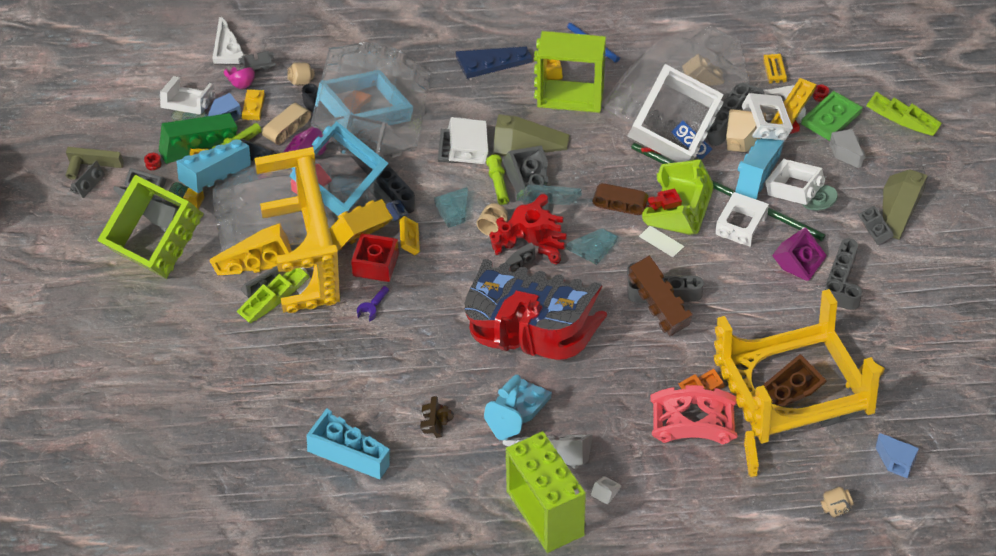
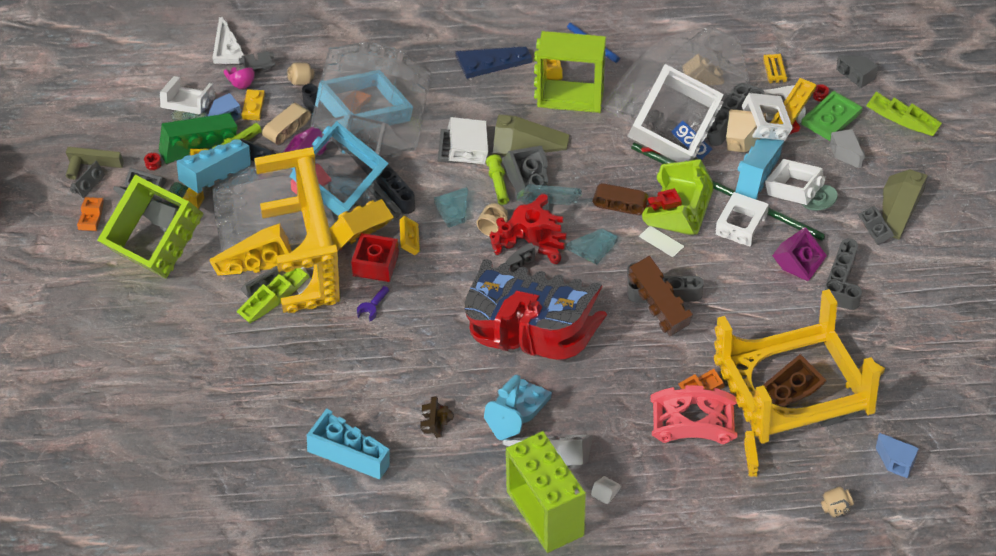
dark blue tile [385,200,409,221] -> none
none -> orange slope [77,197,104,231]
none -> dark grey slope [836,55,878,88]

